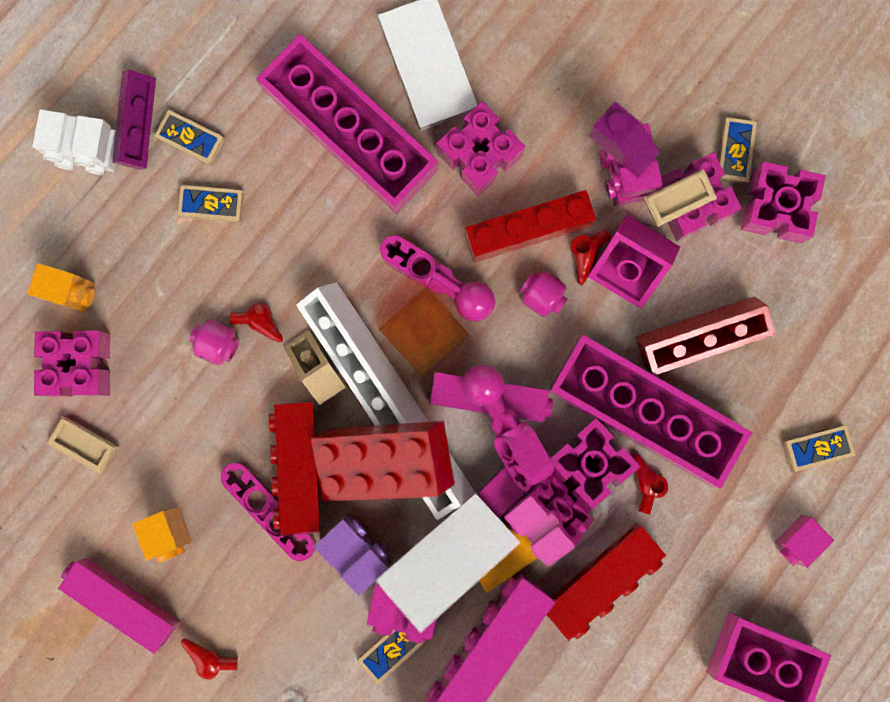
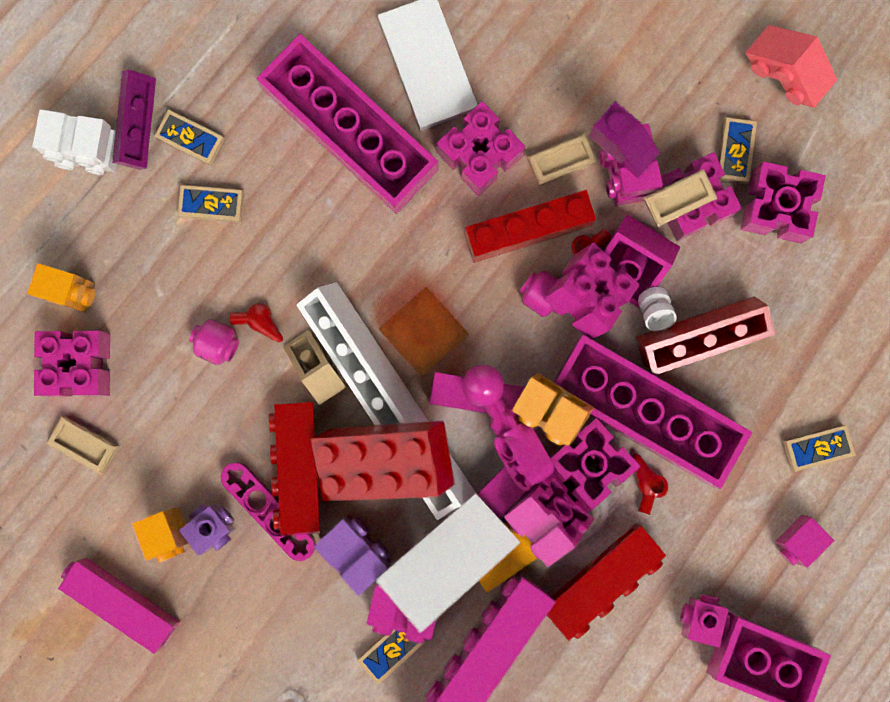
red animal [181,638,238,680] -> none
dark pink beam [380,235,496,322] -> none
none -> medium lavender brick [179,504,235,556]
none -> light orange piece [512,373,594,446]
none -> tan tile [527,134,597,187]
none -> dark pink brick [543,242,640,339]
none -> white wheel [638,287,677,332]
none -> dark pink brick [680,594,731,648]
none -> coral brick [745,25,837,108]

